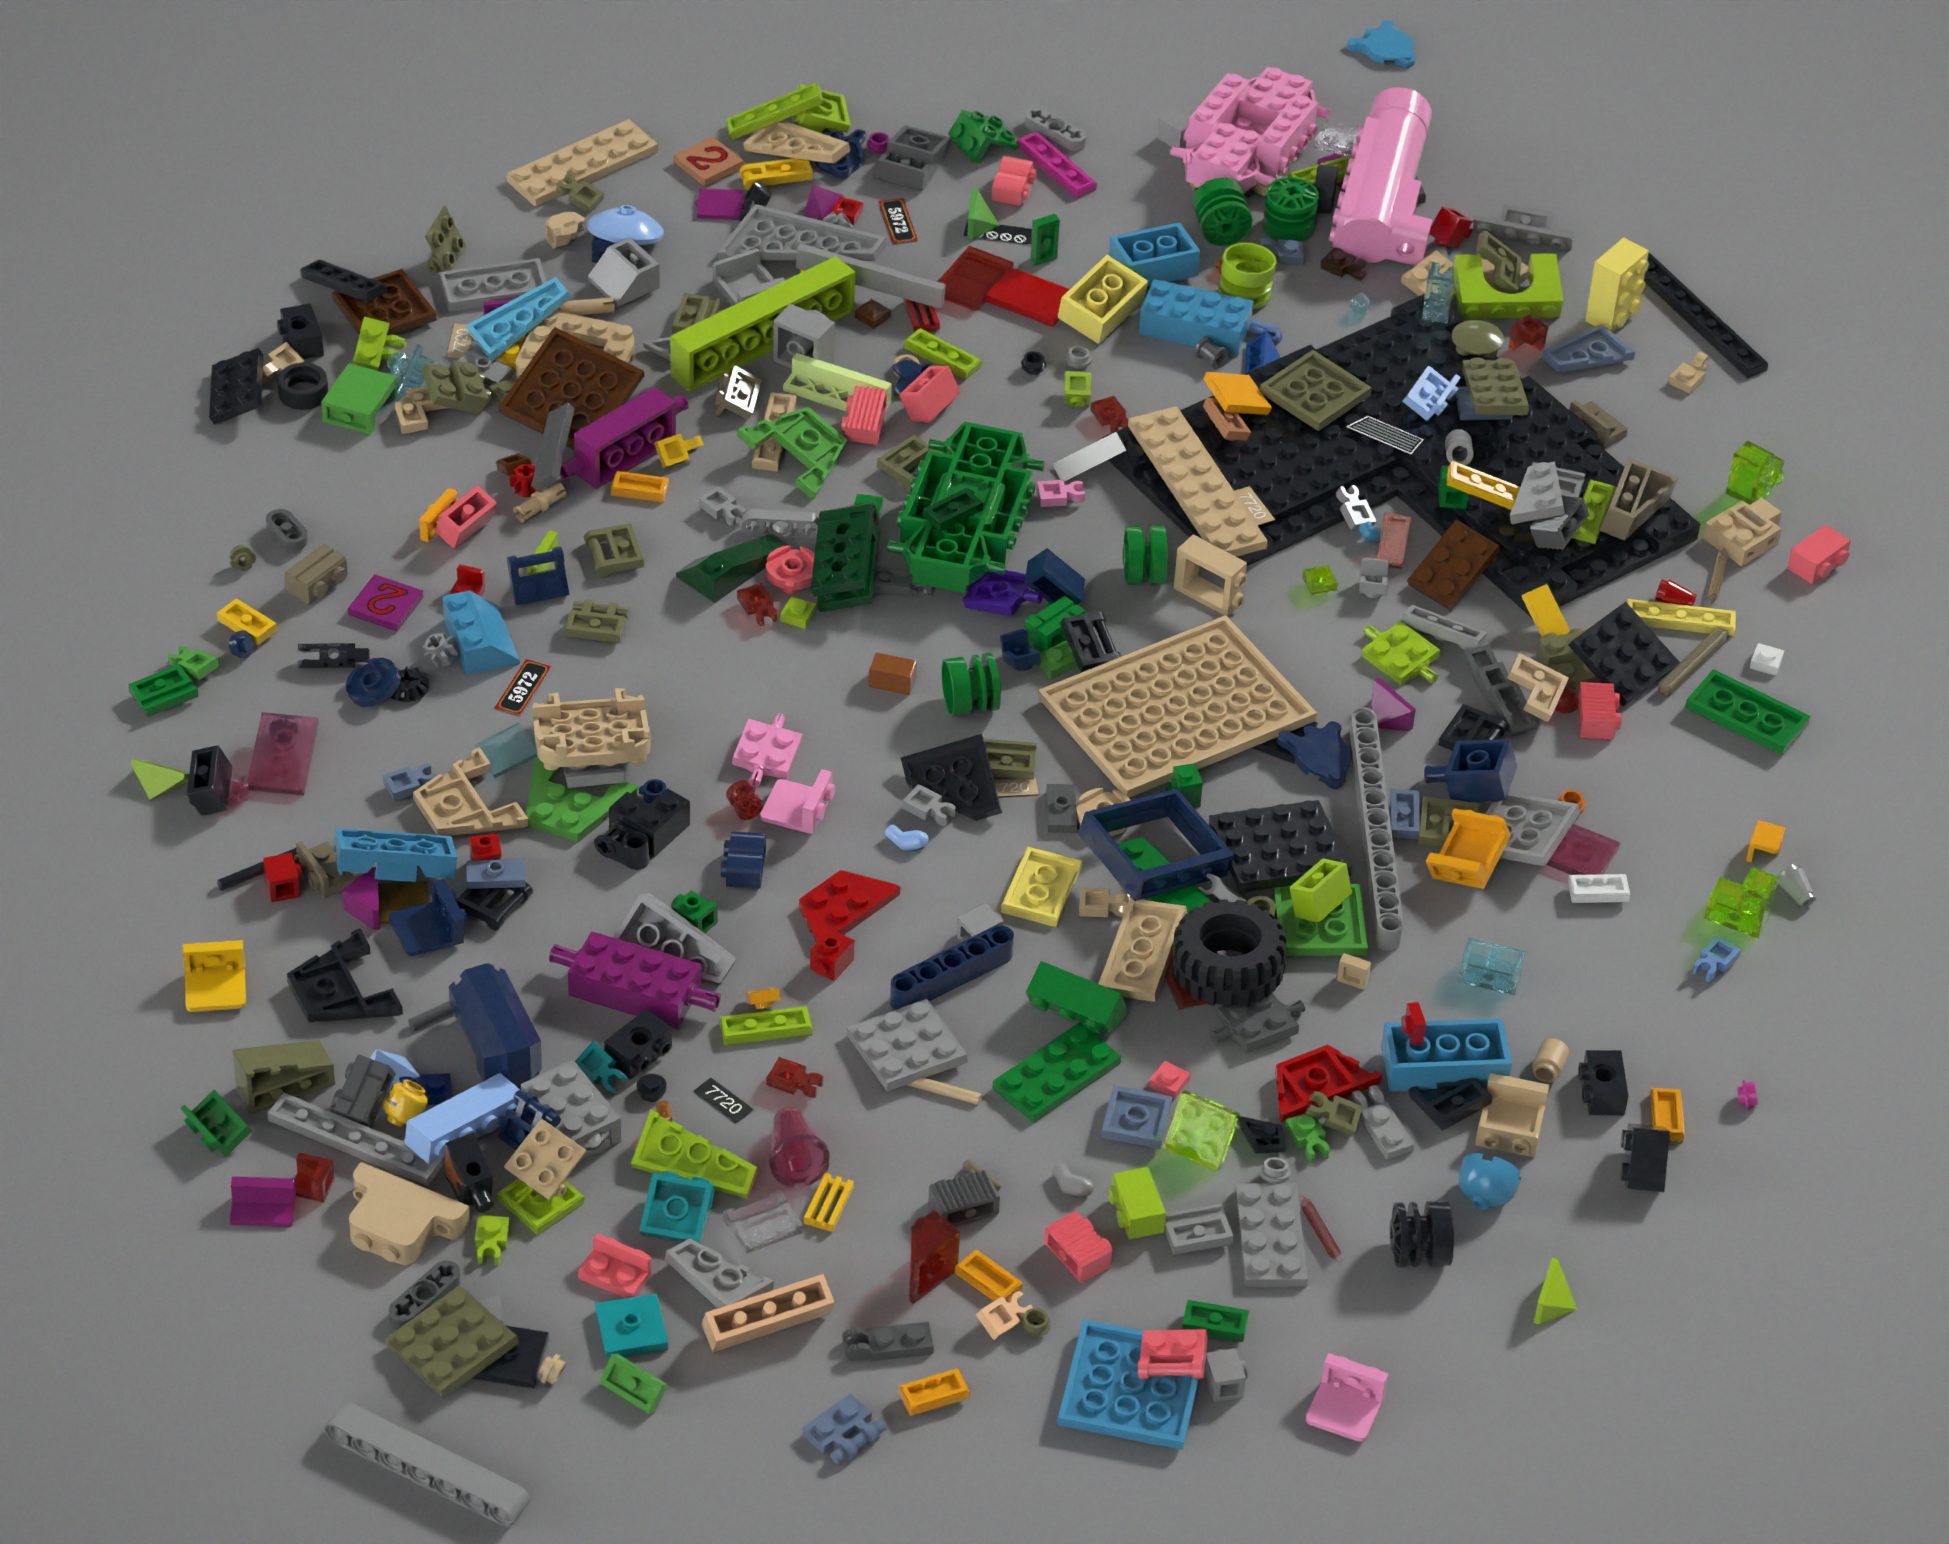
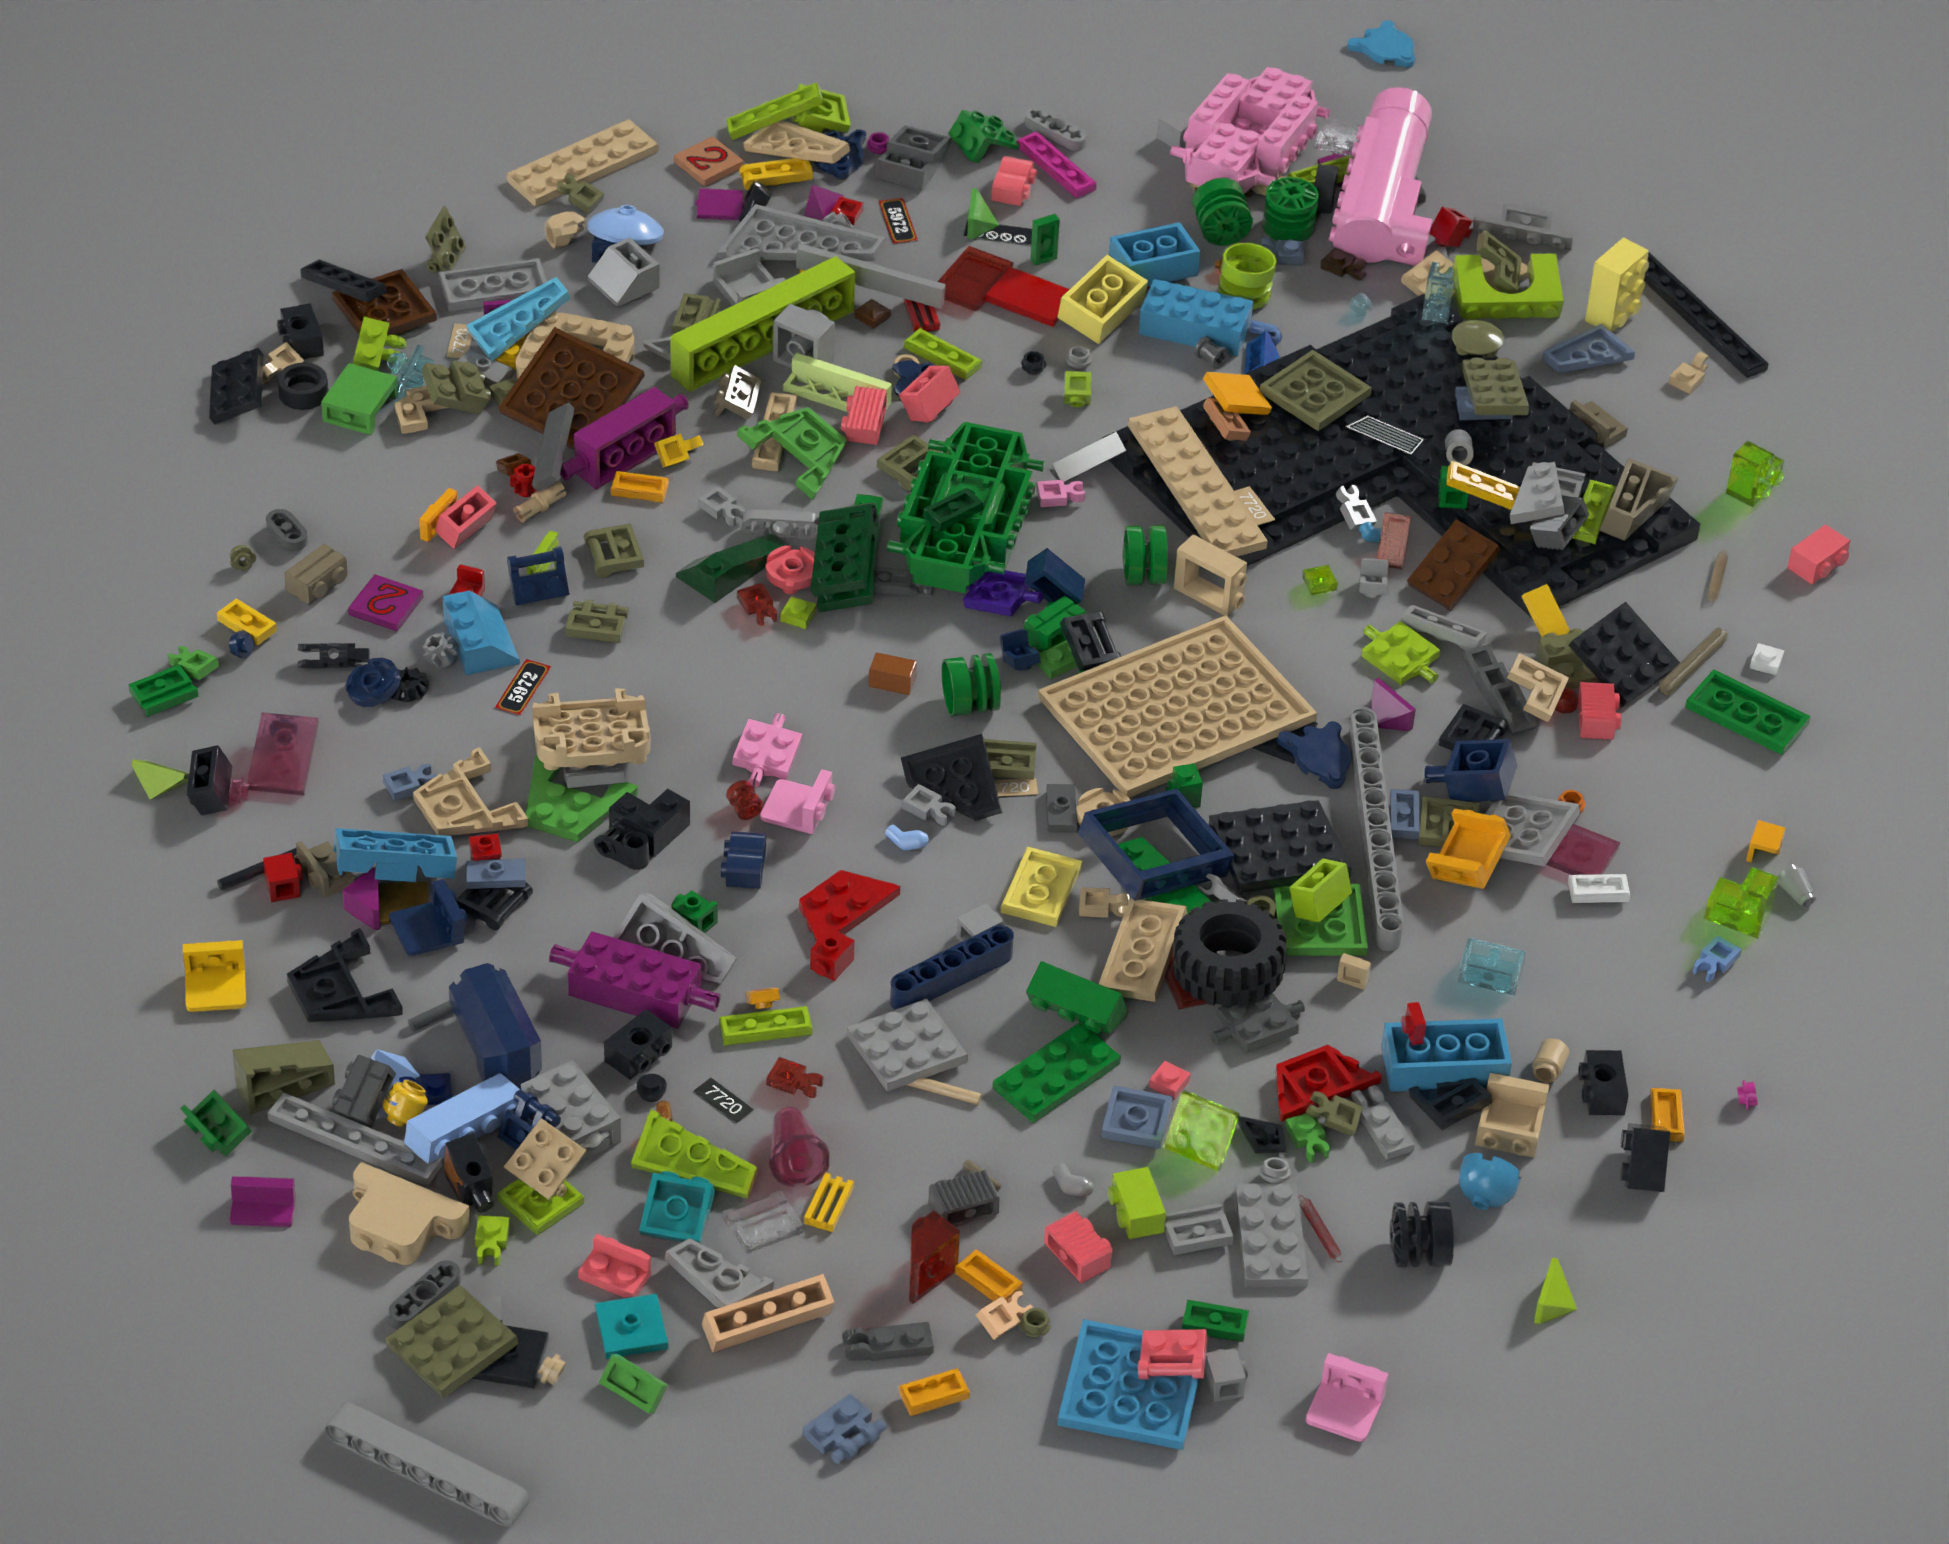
clear red panel [294,1153,335,1203] -> none
clear light blue piece [475,723,538,778] -> none
tan pin [555,297,614,316] -> none
teal plate [575,1041,628,1094] -> none
dark blue plate [639,779,666,804] -> none
clear red plate [1090,395,1129,433] -> none
light blue bracket [1403,366,1460,421] -> none
clear red panel [1509,314,1548,351] -> none
light yellow tile [1627,599,1736,637] -> none
red cone [1654,579,1697,606] -> none
tan piece [1703,498,1781,567] -> none

